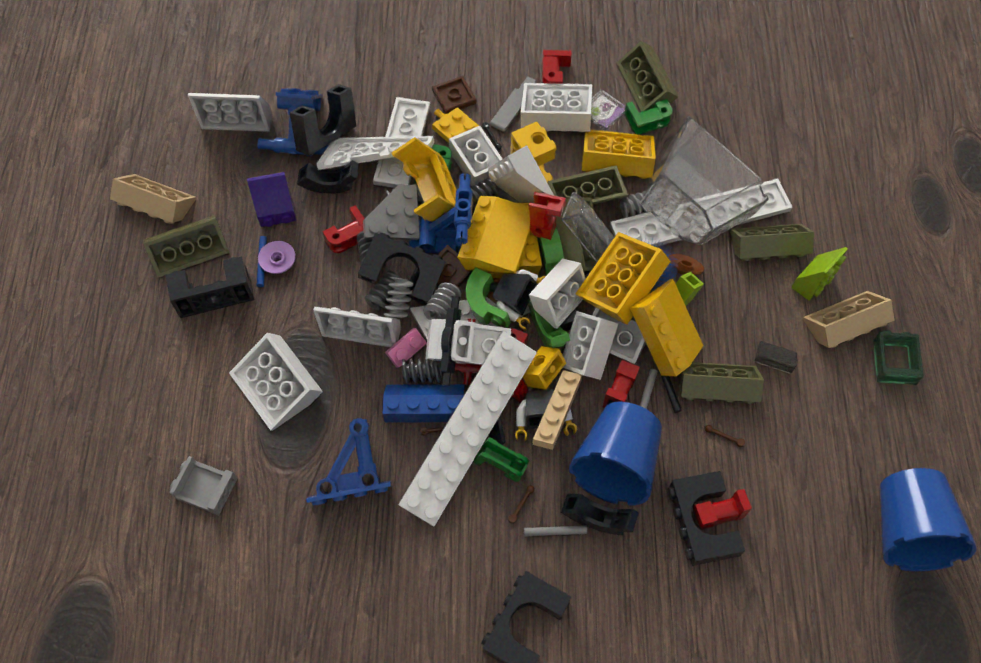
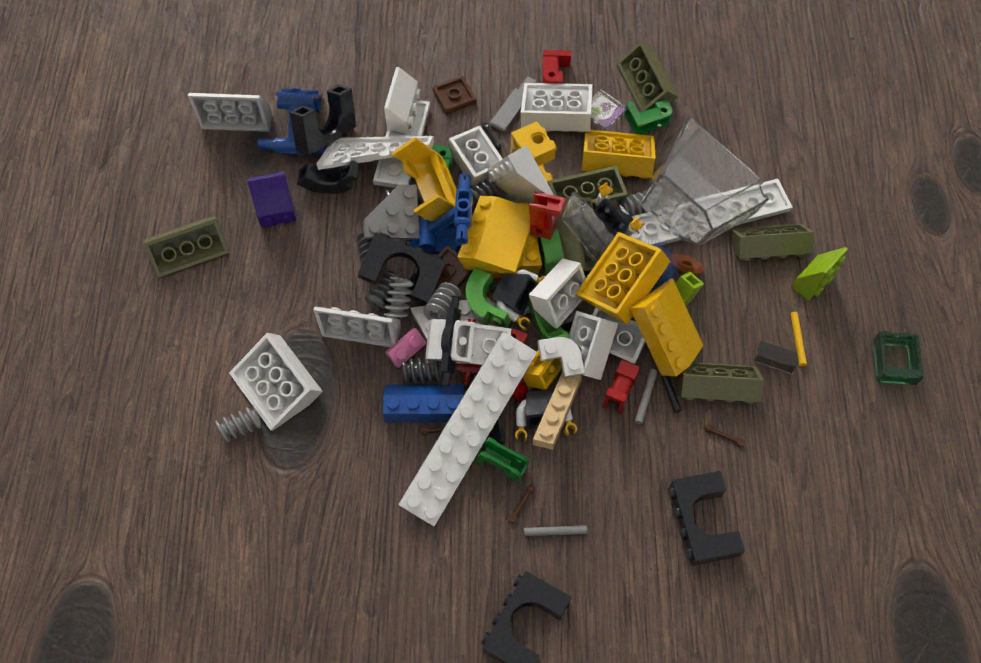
tan slope [110,174,196,224] -> none
black plate [166,256,255,318] -> none
light grey panel [170,456,238,516] -> none
blue bar [256,236,267,287] -> none
lavender dish [258,241,296,274] -> none
blue plate [306,418,392,506] -> none
red piece [322,205,365,253] -> none
yellow plate [432,107,479,143] -> none
black arch [561,494,639,536] -> none
blue cone [569,402,662,506] -> none
red piece [693,489,752,530] -> none
tan slope [803,291,895,348] -> none
blue cone [880,468,977,571] -> none
none -> light grey piece [215,405,261,442]
none -> white slope [384,67,421,133]
none -> white plate [537,337,585,377]
none -> black torso [592,182,645,237]
none -> yellow bar [790,312,807,366]

